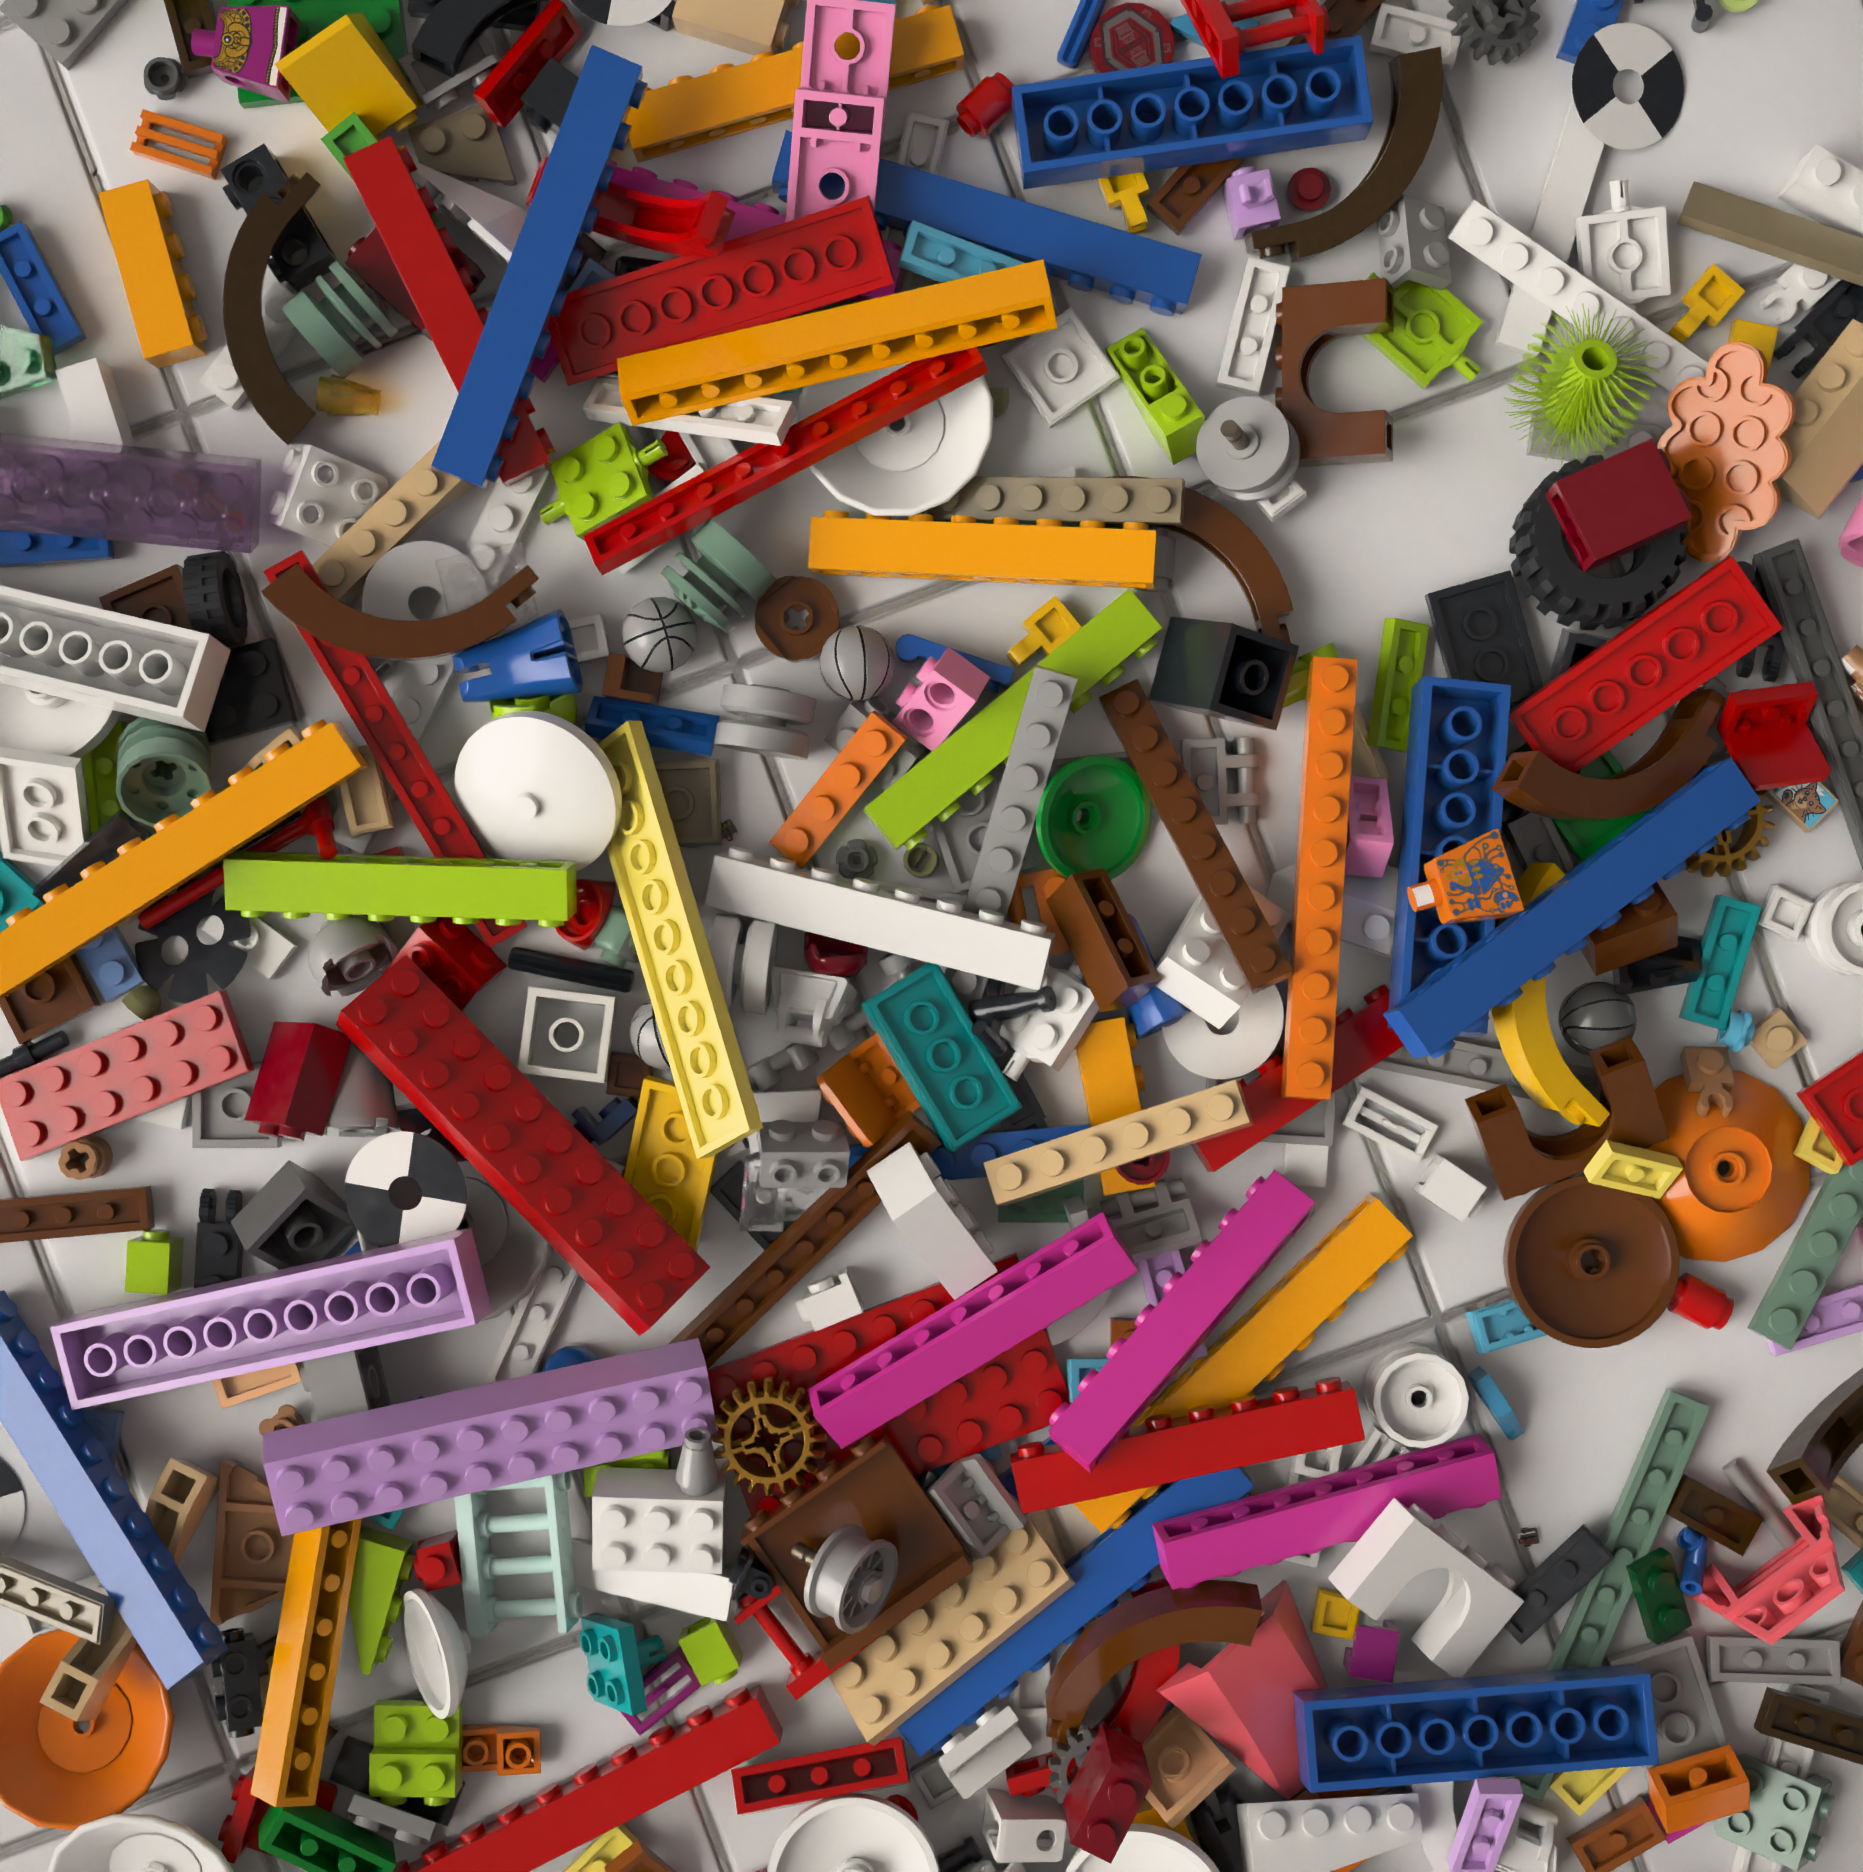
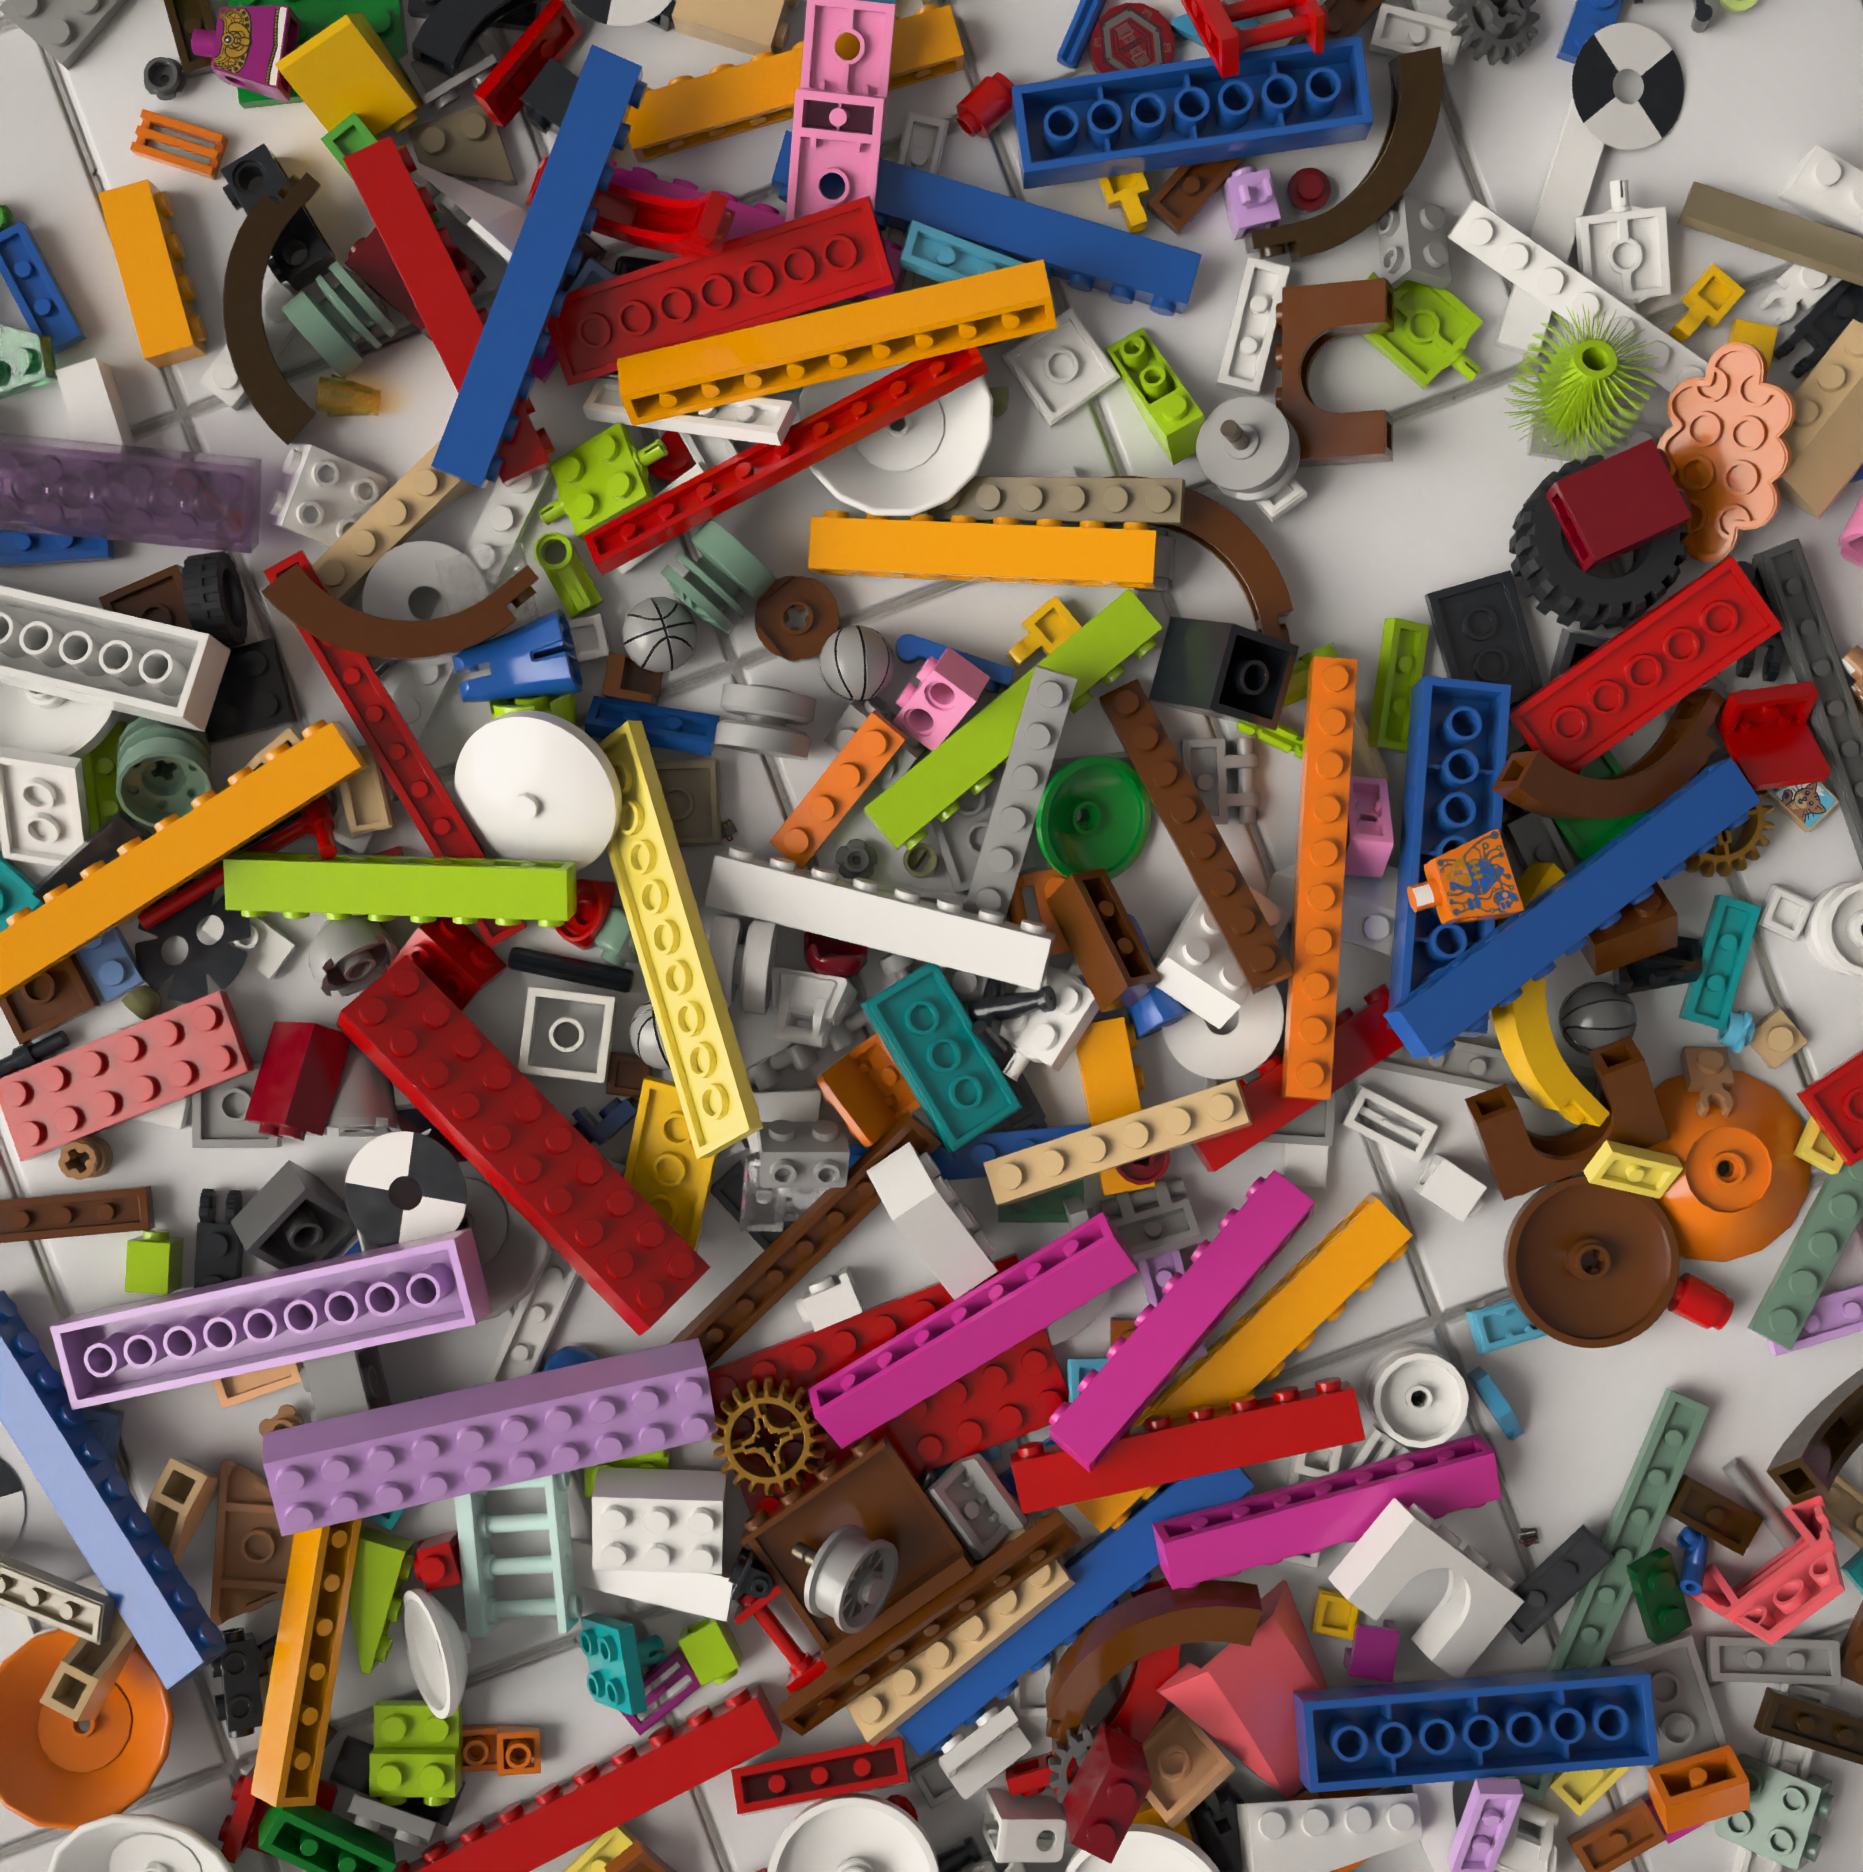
light grey cone [675,1428,719,1497] -> none
none -> lime piece [534,532,604,619]
none -> reddish brown plate [775,1509,1082,1736]
none -> lime axle [1237,723,1304,759]

